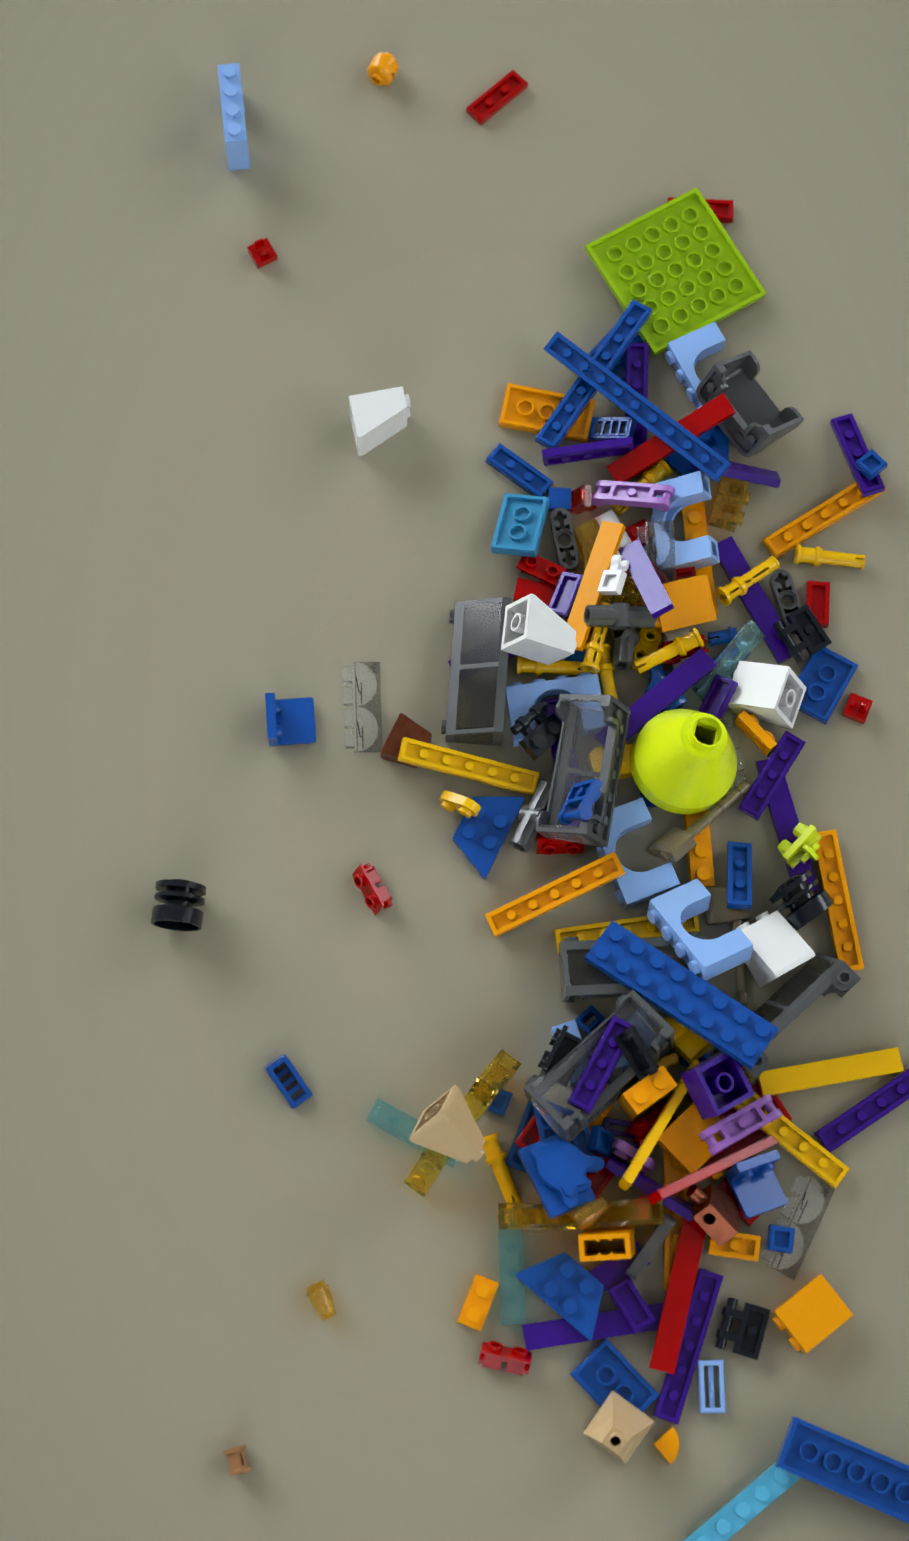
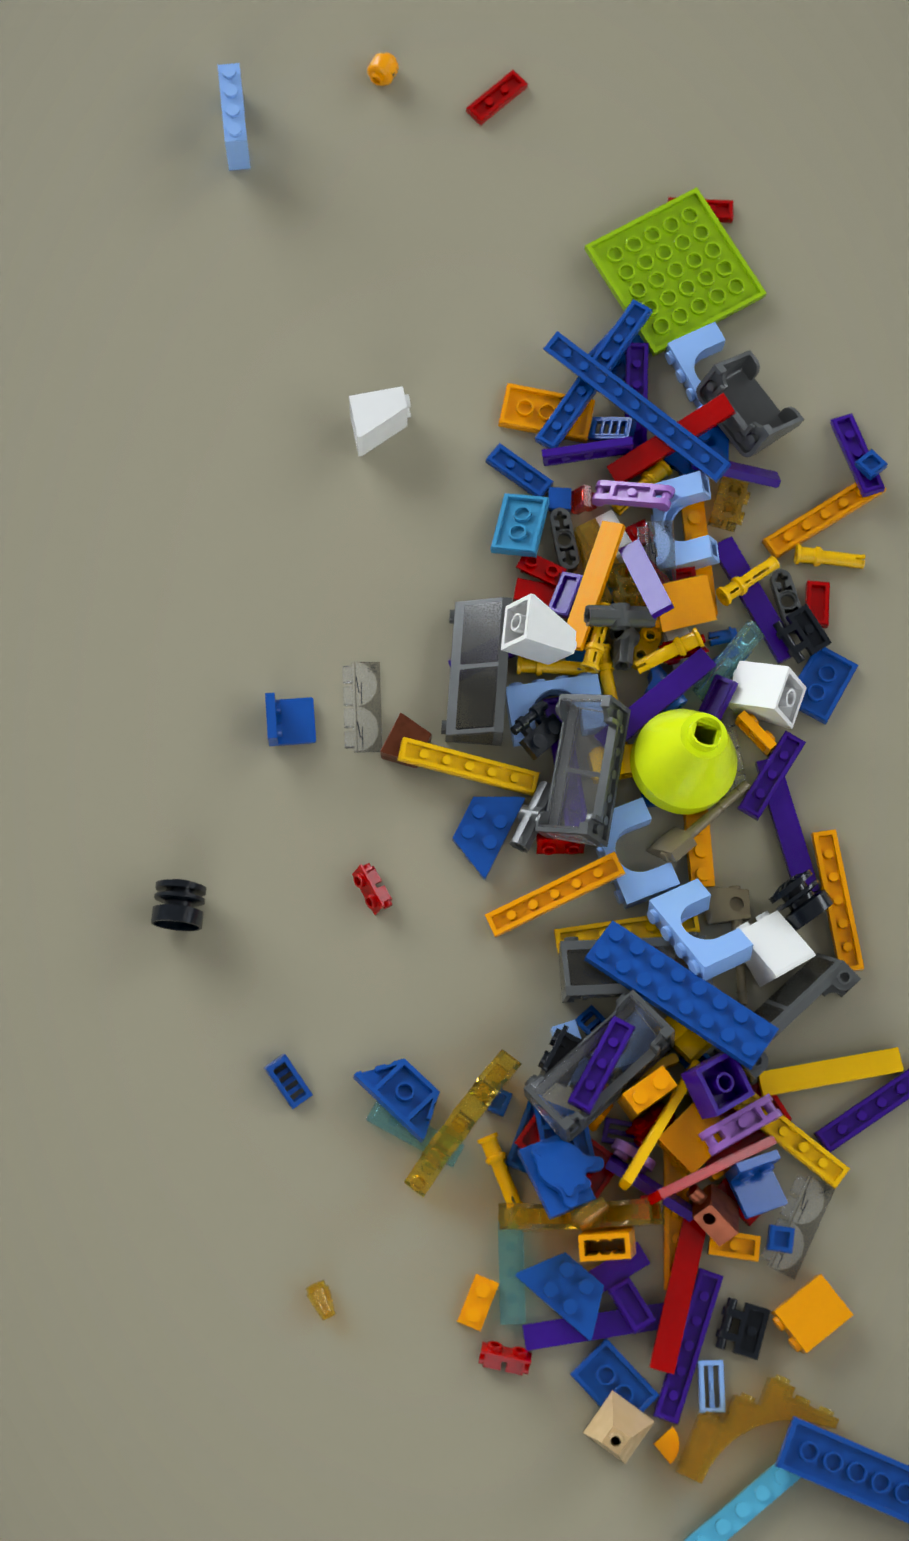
medium nougat bush [223,1444,252,1477] -> none
red tile [247,238,277,269] -> none
tan slope [409,1085,485,1164] -> none
yellow plate [439,790,481,818] -> none
blue plate [558,778,603,825] -> none
blue tile [589,1125,613,1158] -> none
white plate [597,555,629,595] -> none
black hinge [613,1025,659,1081] -> none
dark grey beam [625,1213,677,1281] -> none
blue plate [726,841,752,910] -> none
neon yellow hips [777,823,822,869] -> none
red tile [841,692,873,724] -> none
none -> blue wing [353,1058,440,1143]
none -> clear yellow arch [675,1374,839,1484]

